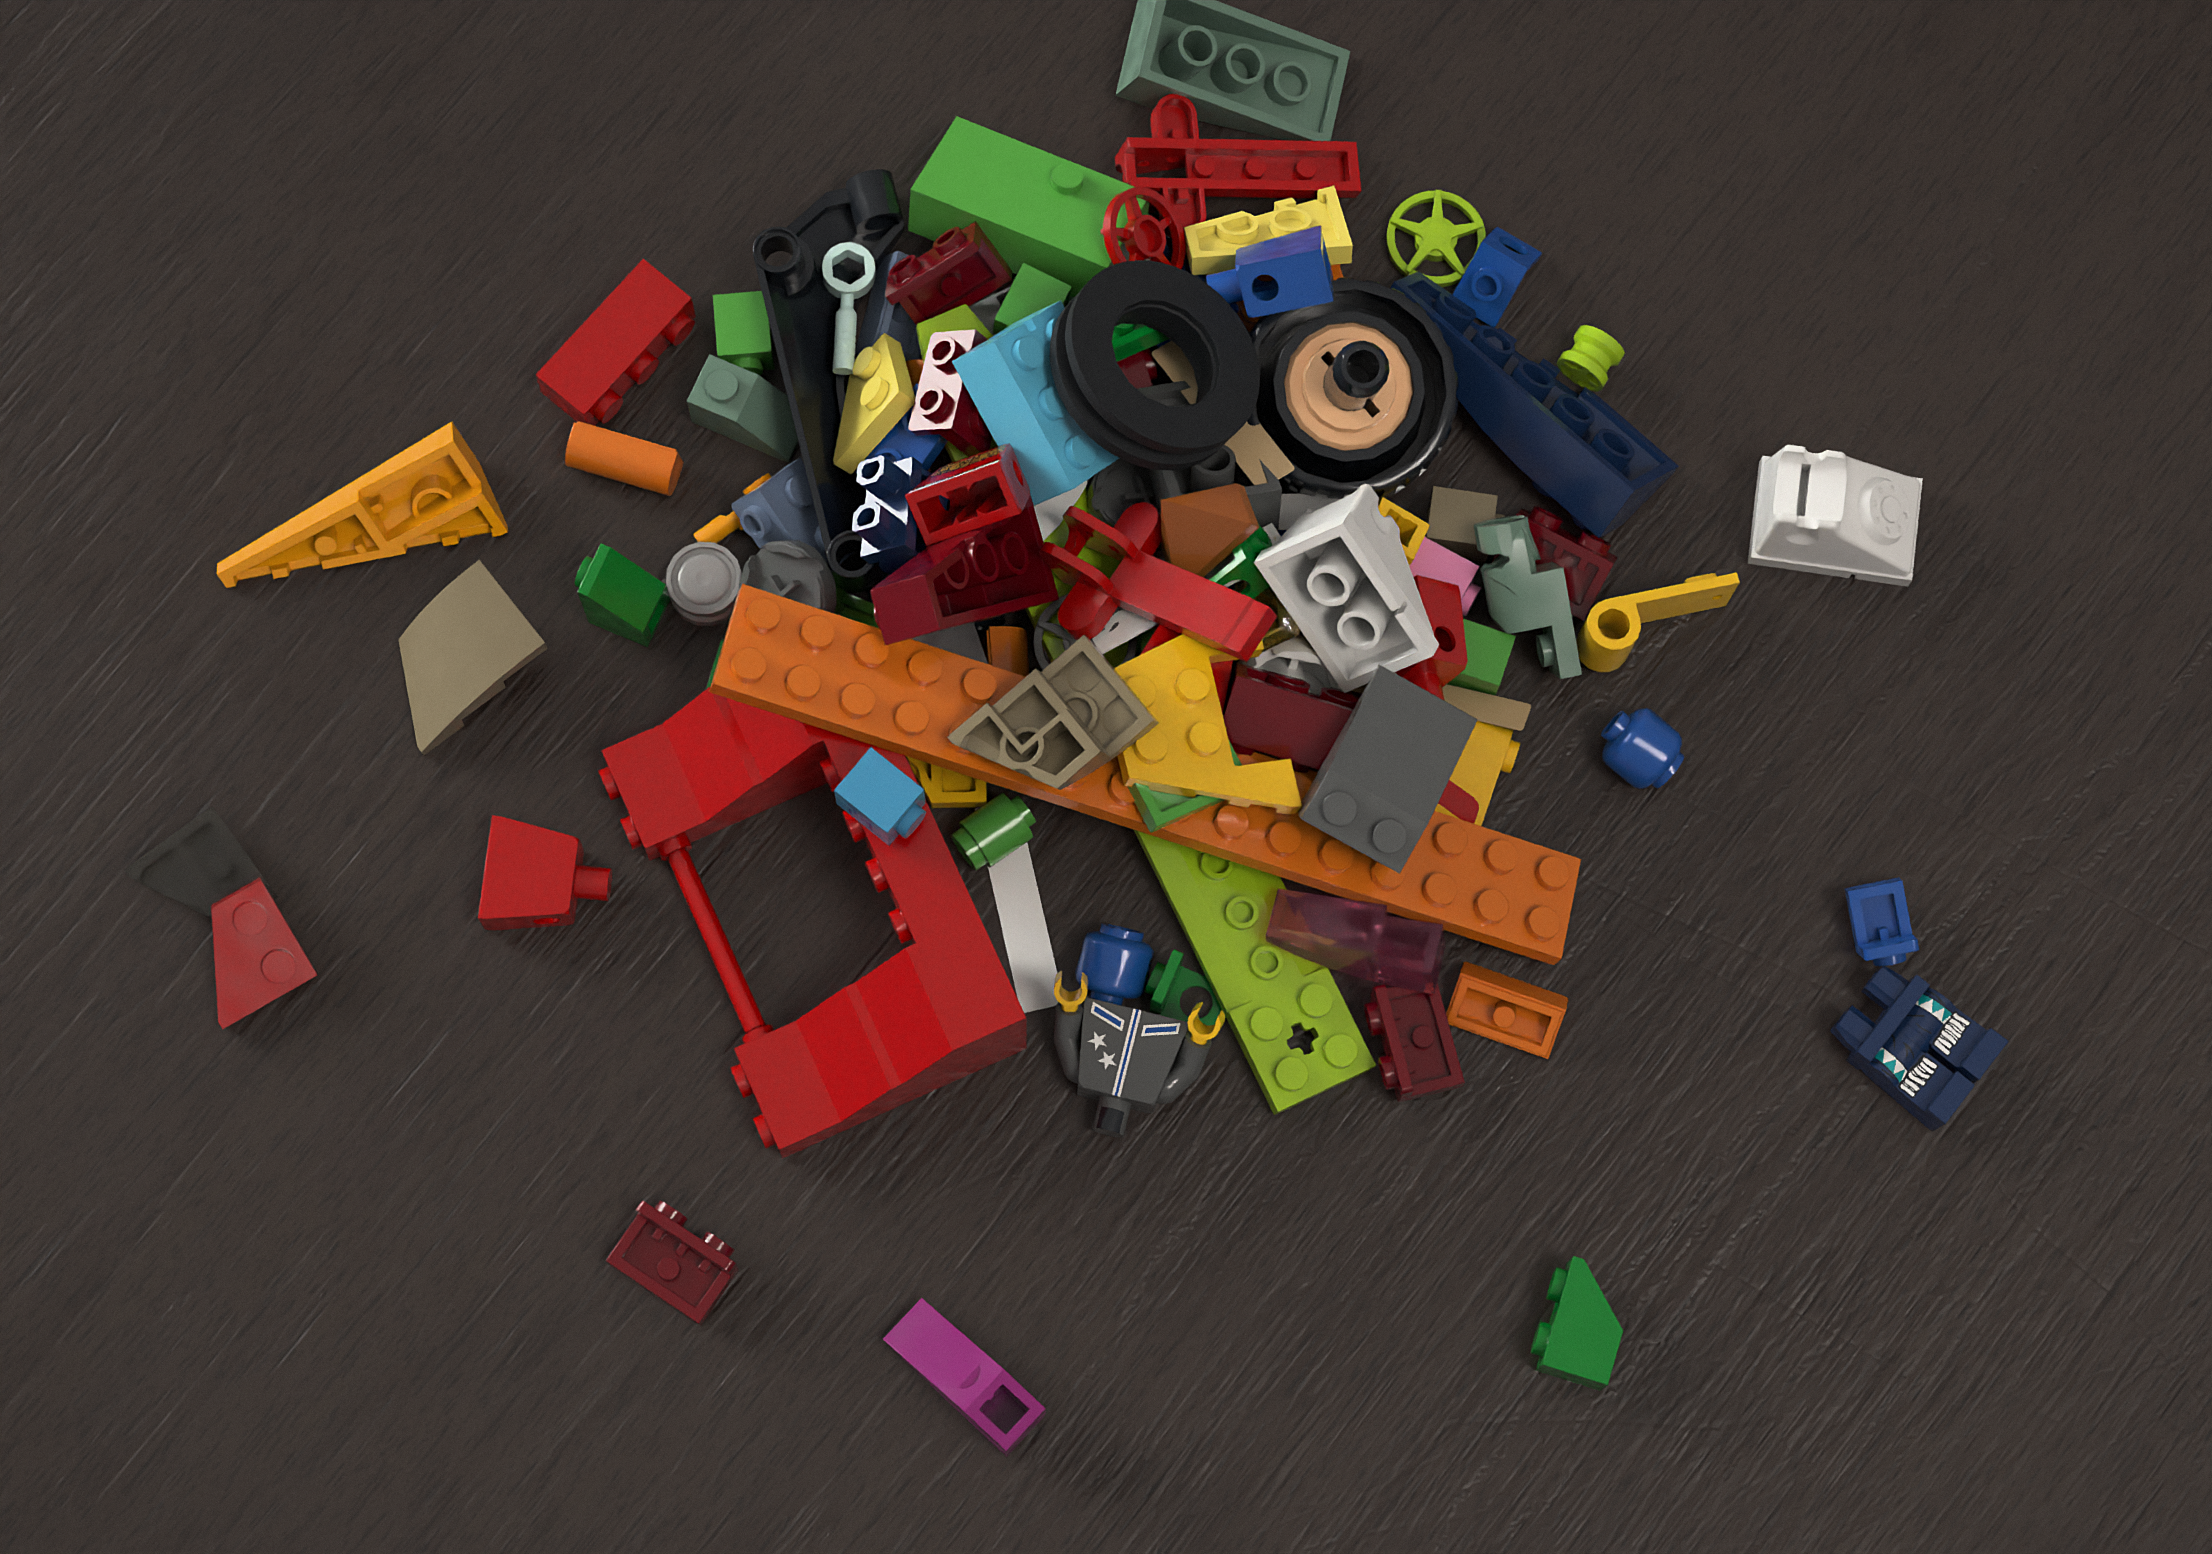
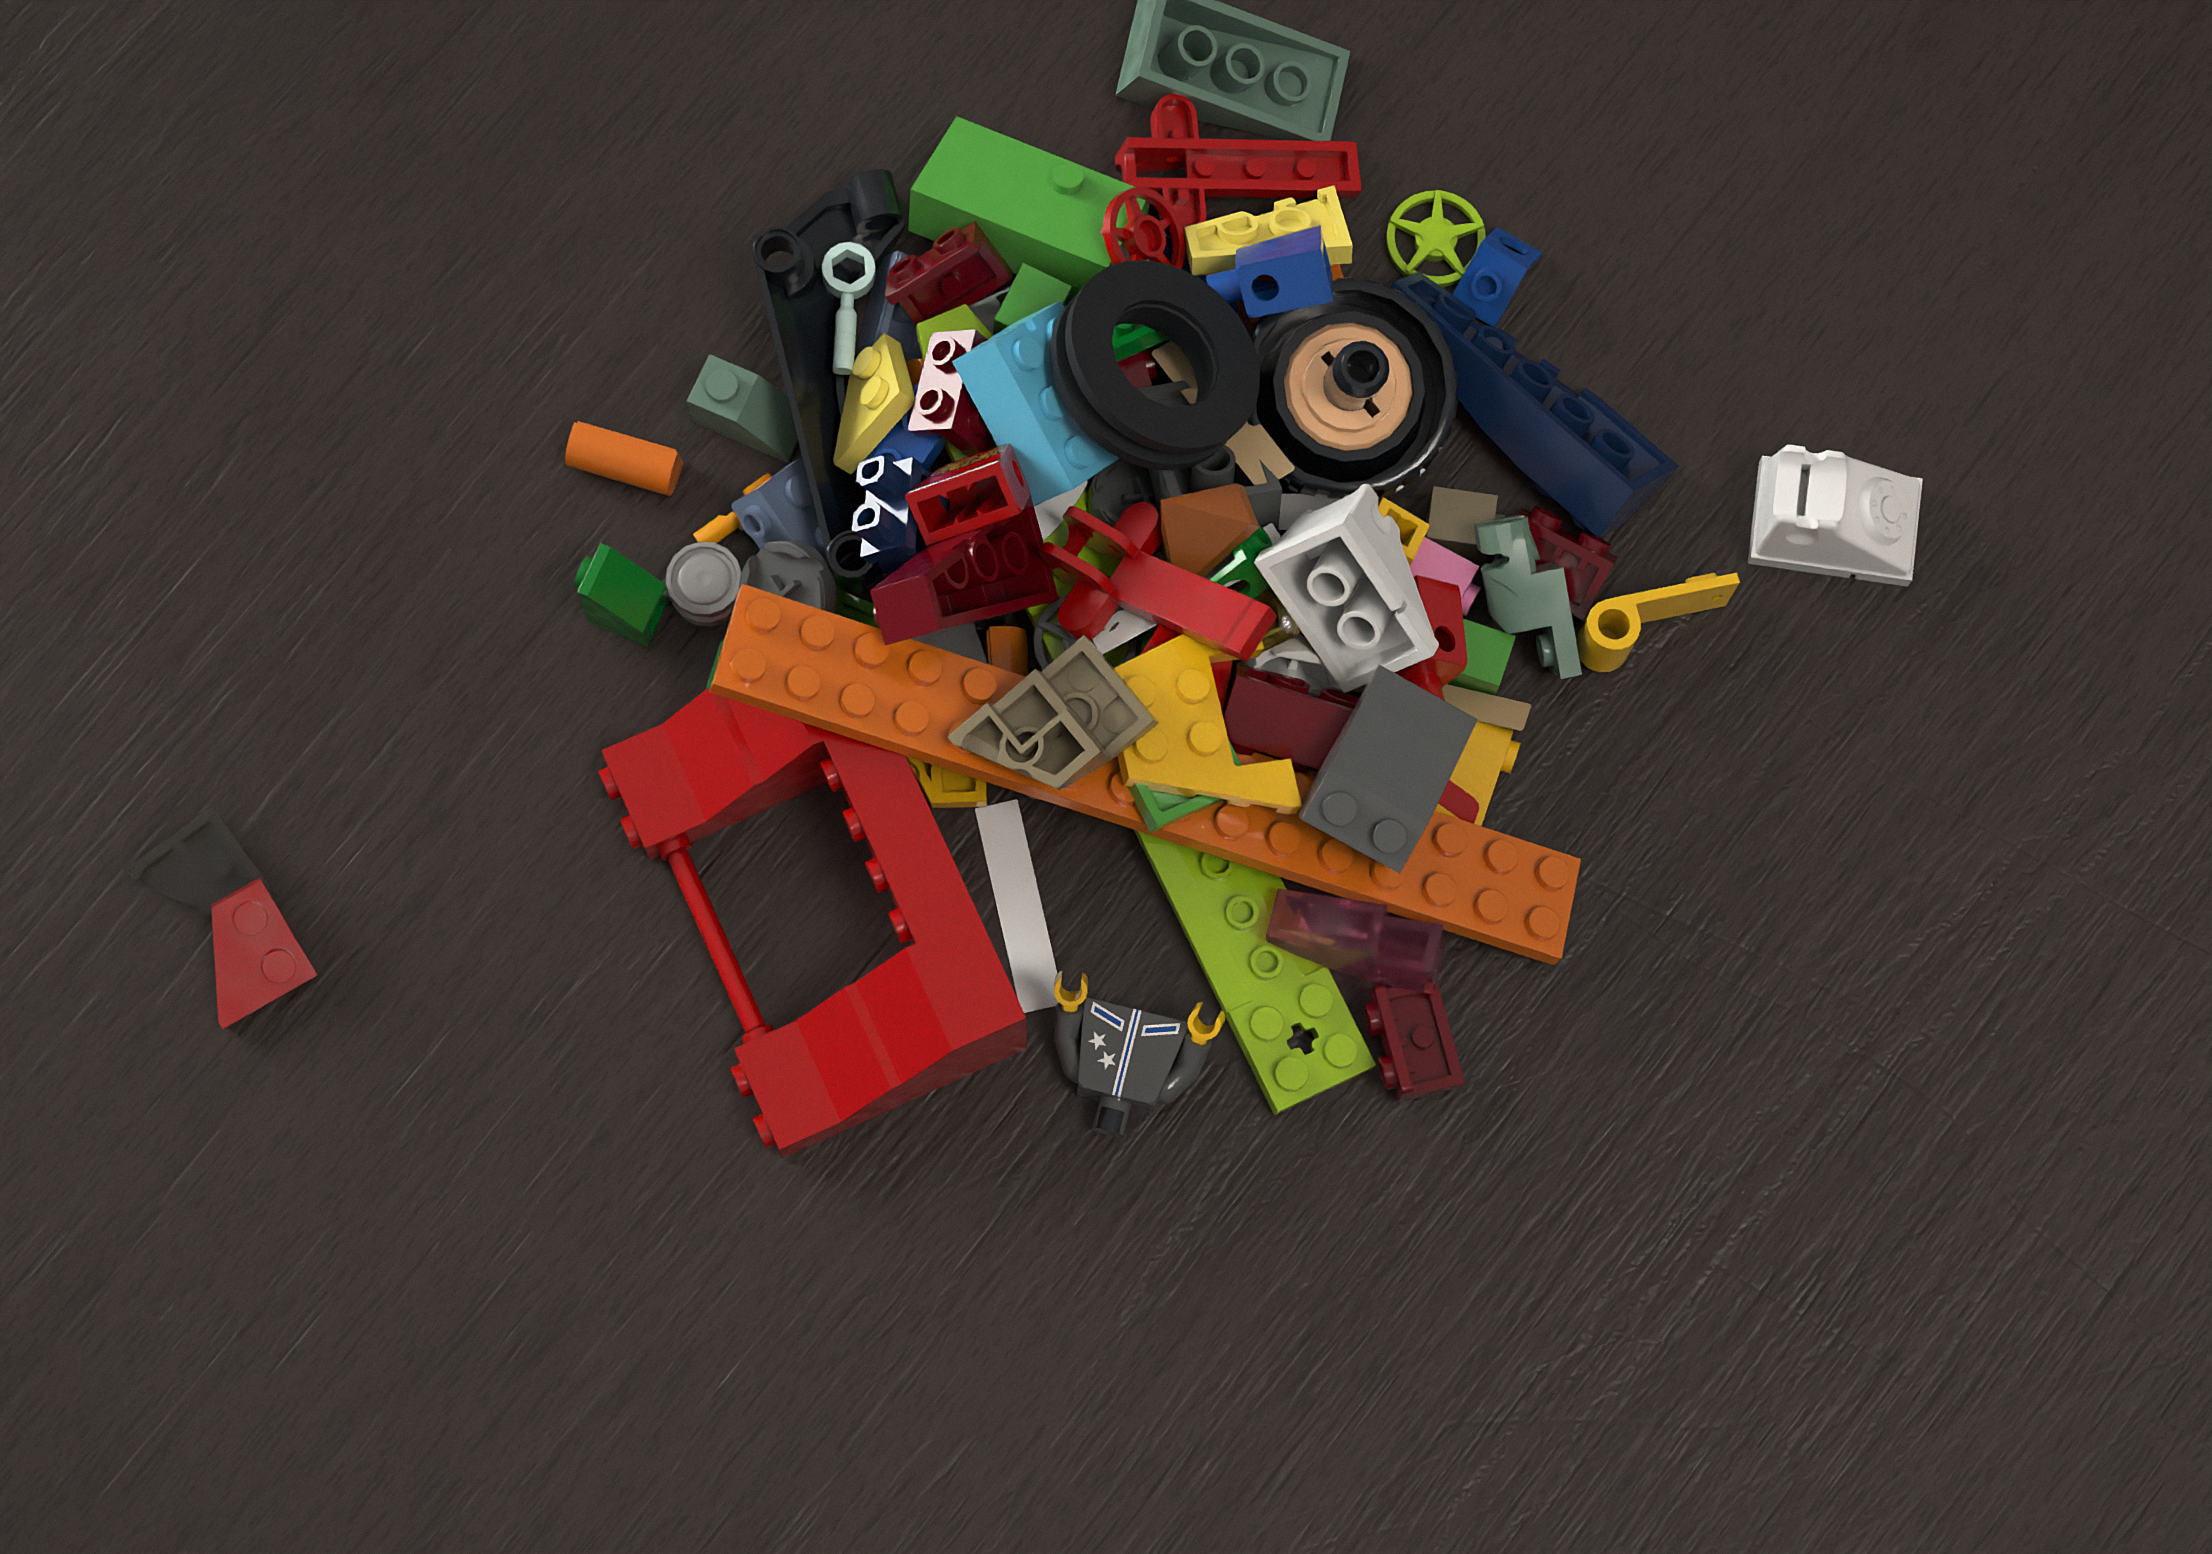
light orange wedge [217,422,508,588] -> none
dark tan slope [398,560,548,756] -> none
red torso [478,815,612,930] -> none
red brick [535,259,696,426] -> none
dark red bracket [606,1200,739,1326] -> none
bright green brick [713,291,775,375] -> none
dark azure brick [834,747,926,846] -> none
magenta slope [883,1298,1046,1457] -> none
bright green brick [951,793,1036,871] -> none
blue head [1075,923,1154,1006] -> none
green bracket [1145,949,1223,1030] -> none
orange slope [1446,962,1568,1059] -> none
green slope [1531,1256,1623,1391] -> none
lime wheel [1557,325,1625,392] -> none
blue head [1601,708,1684,789] -> none
dark blue hips [1830,966,2009,1132] -> none
blue bracket [1844,877,1919,966] -> none

